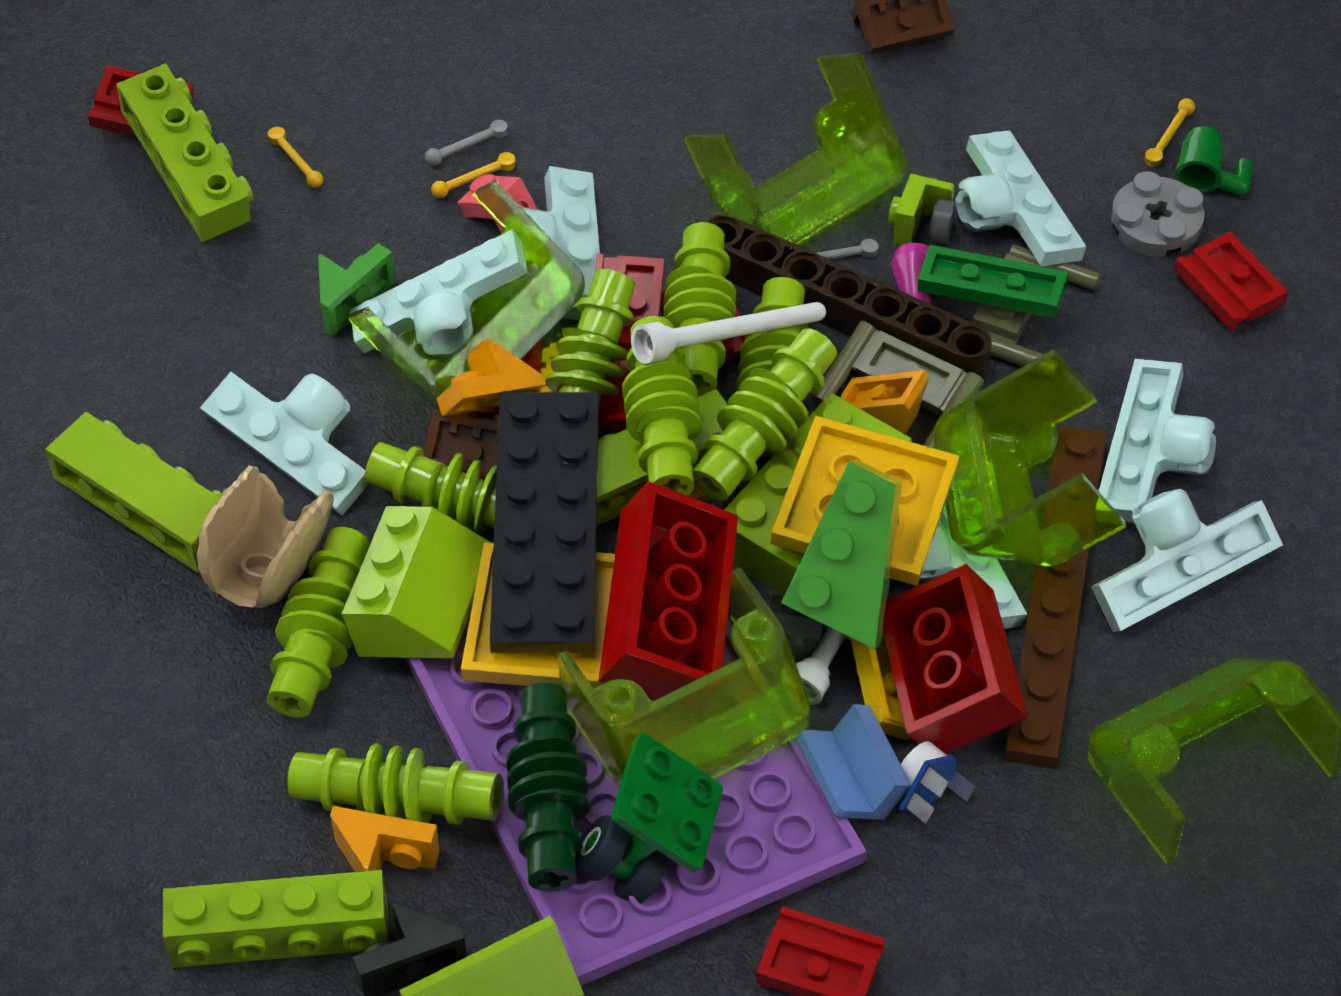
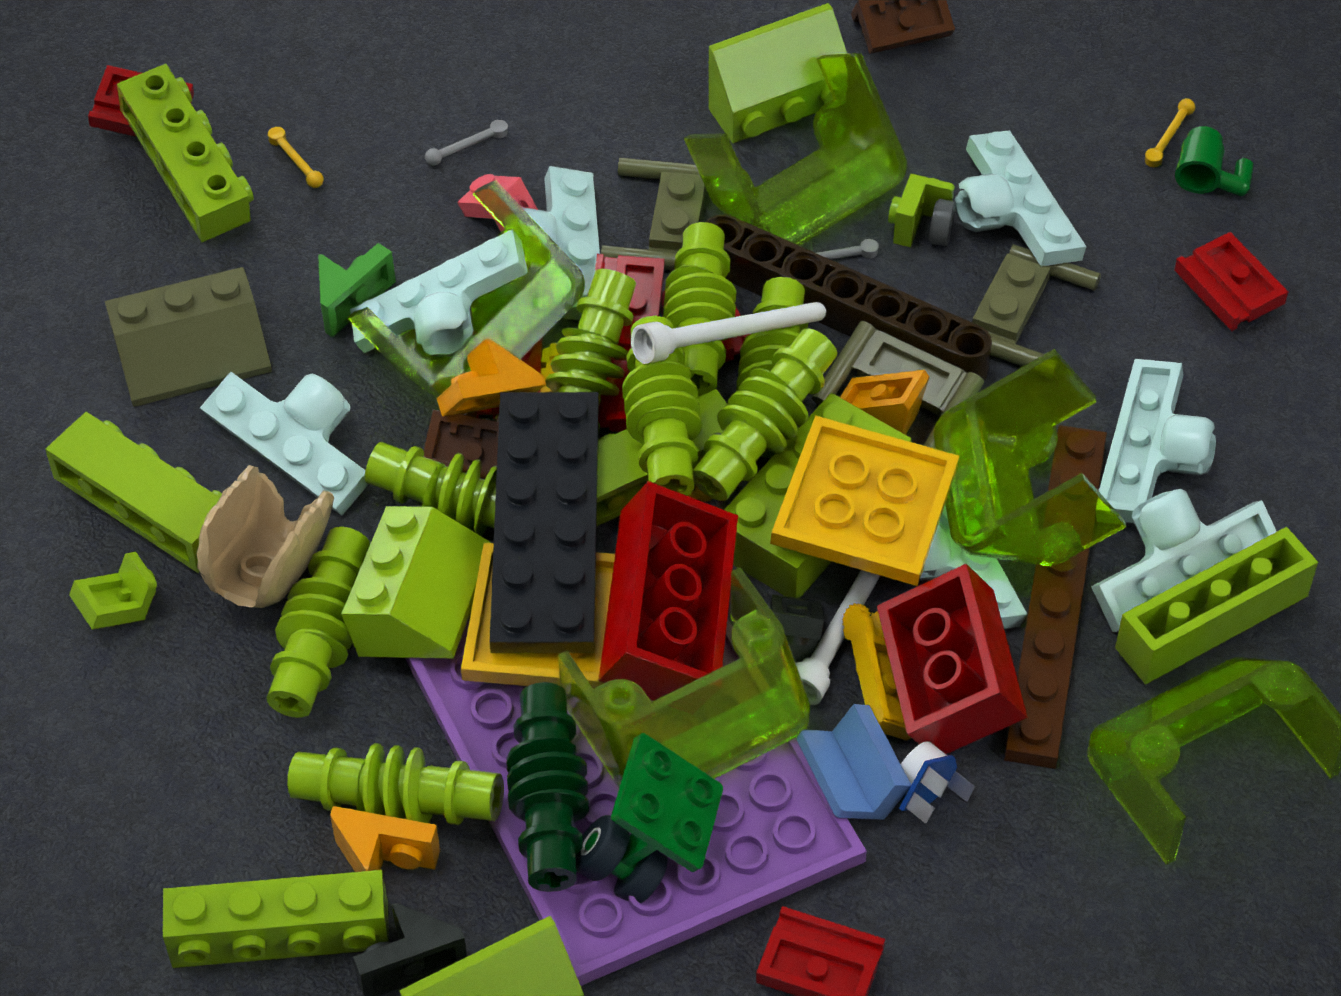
yellow hinge [431,152,515,198] -> none
bright green wedge [781,459,902,649] -> none
dark pink cone [890,243,931,304] -> none
green plate [918,245,1068,319] -> none
light grey plate [1111,171,1205,257] -> none
none -> lime bracket [69,552,157,630]
none -> olive slope [105,267,272,407]
none -> olive plate [601,158,709,271]
none -> lime slope [709,3,852,144]
none -> lime brick [1115,526,1318,685]

